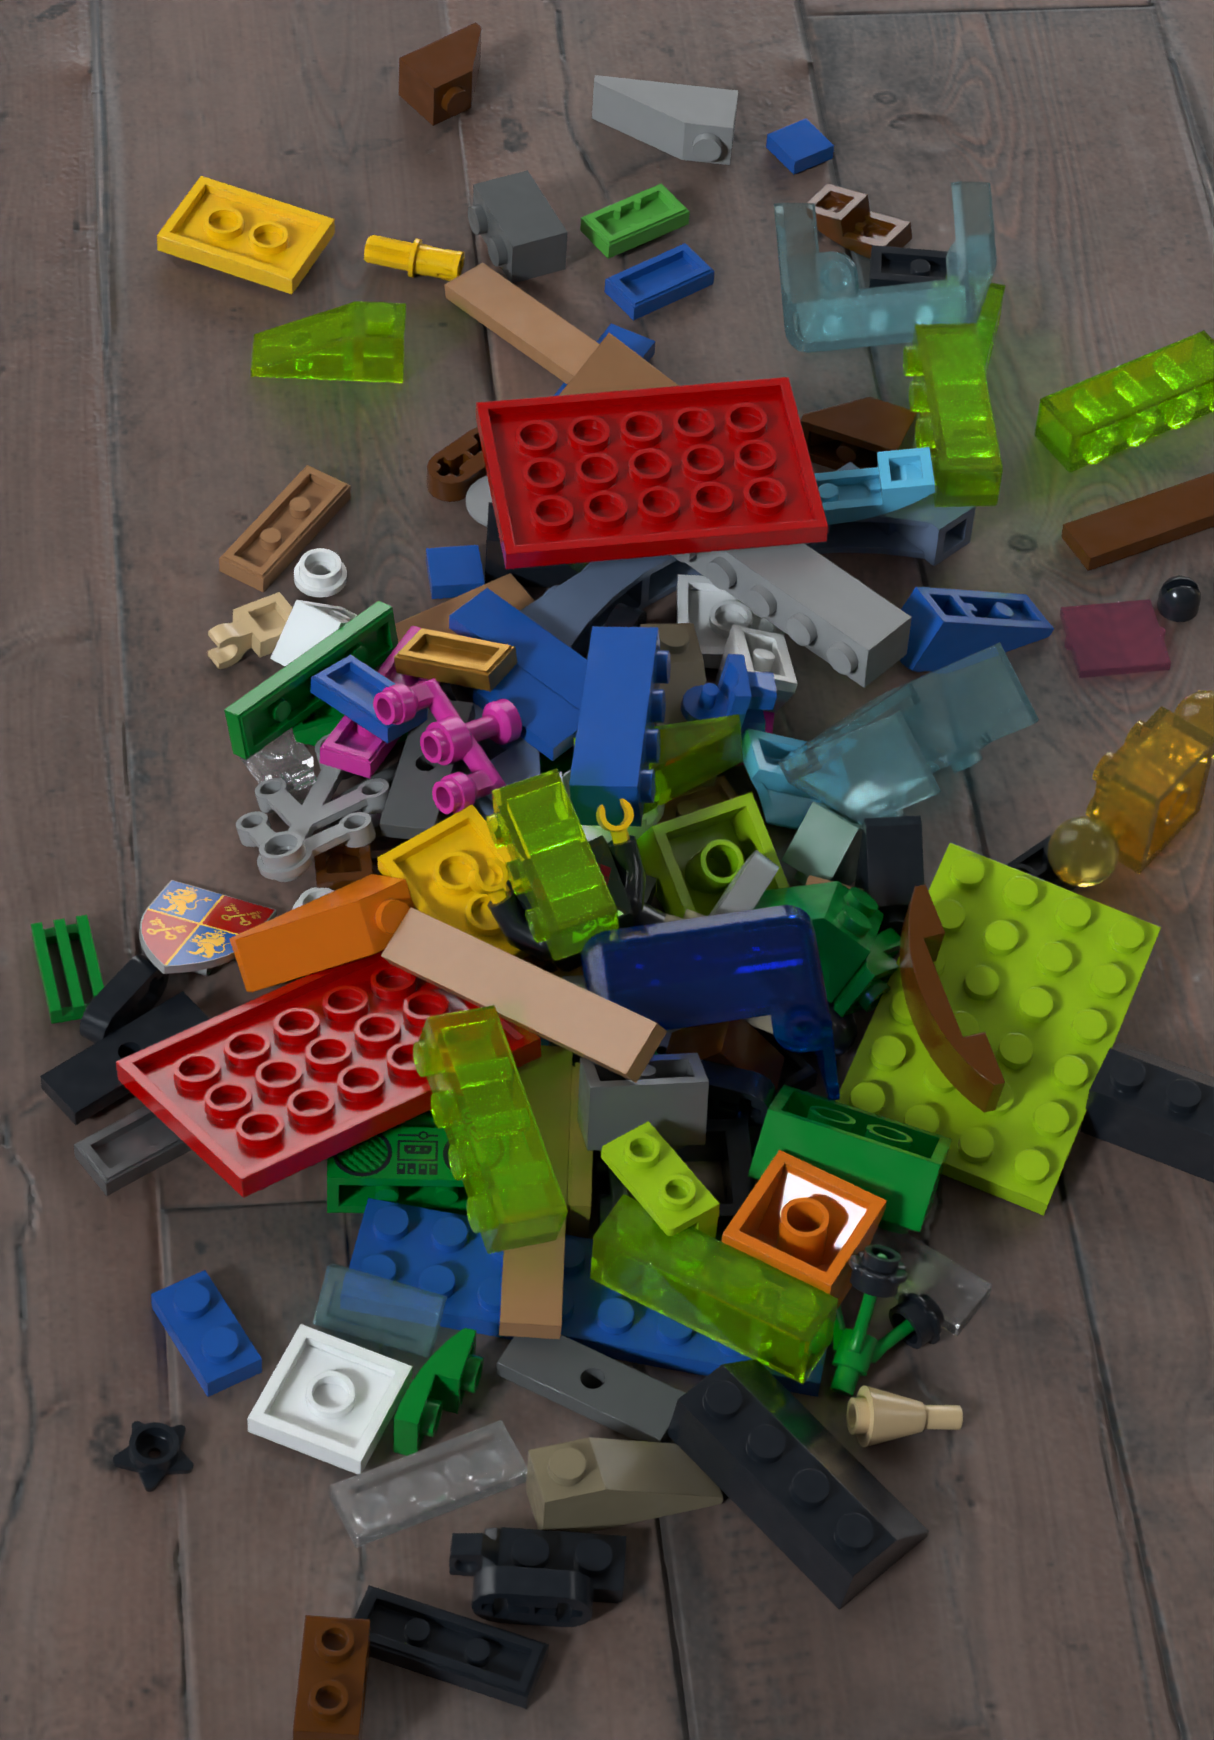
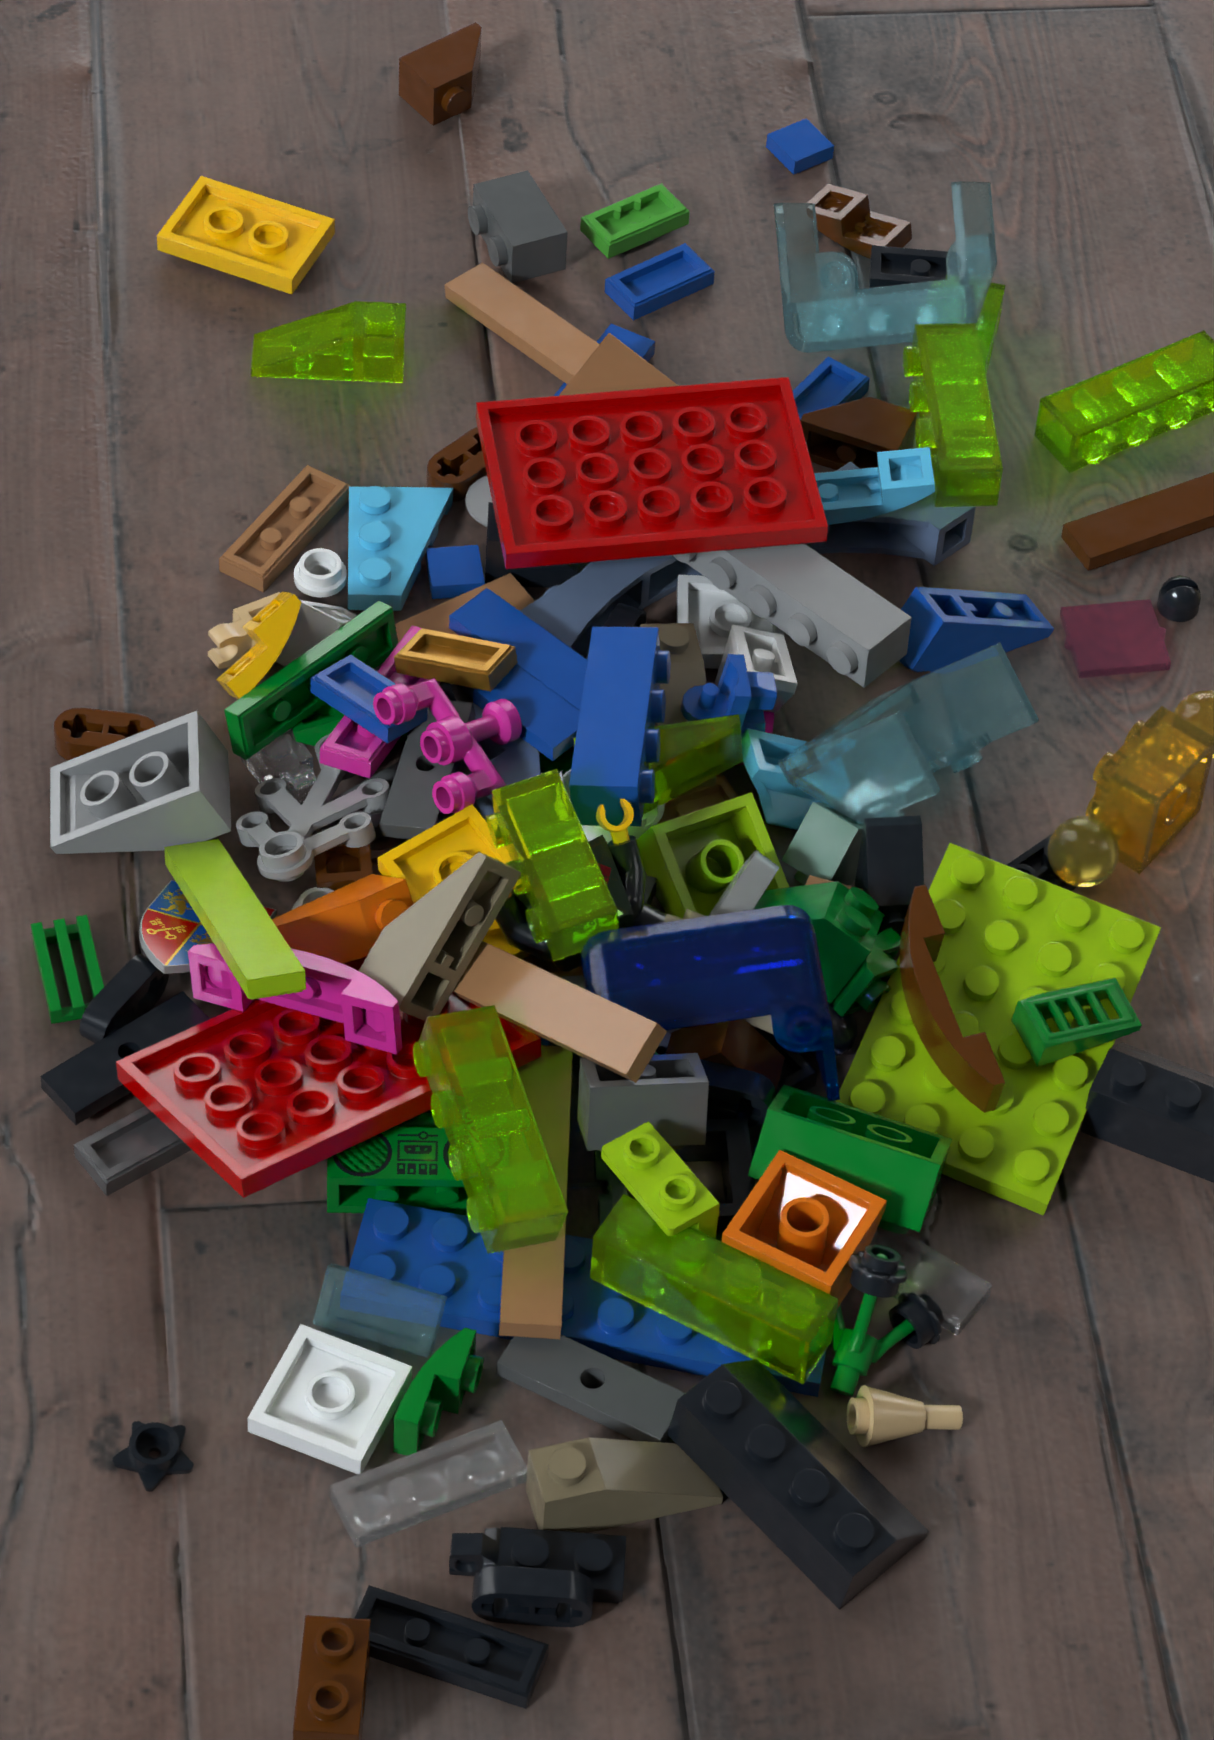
blue plate [151,1270,262,1397] -> none
yellow axle [364,235,465,281] -> none
tile [565,1062,593,1238] -> none
light grey slope [592,75,738,165] -> none
none -> light grey slope [50,711,231,854]
none -> reddish brown beam [54,708,156,760]
none -> lime tile [164,839,306,1000]
none -> dark pink slope [188,943,402,1054]
none -> yellow slope [216,591,301,699]
none -> medium azure wing [348,486,453,611]
none -> dark tan slope [359,852,522,1024]
none -> blue tile [793,356,870,420]
none -> green slope [1011,978,1142,1067]

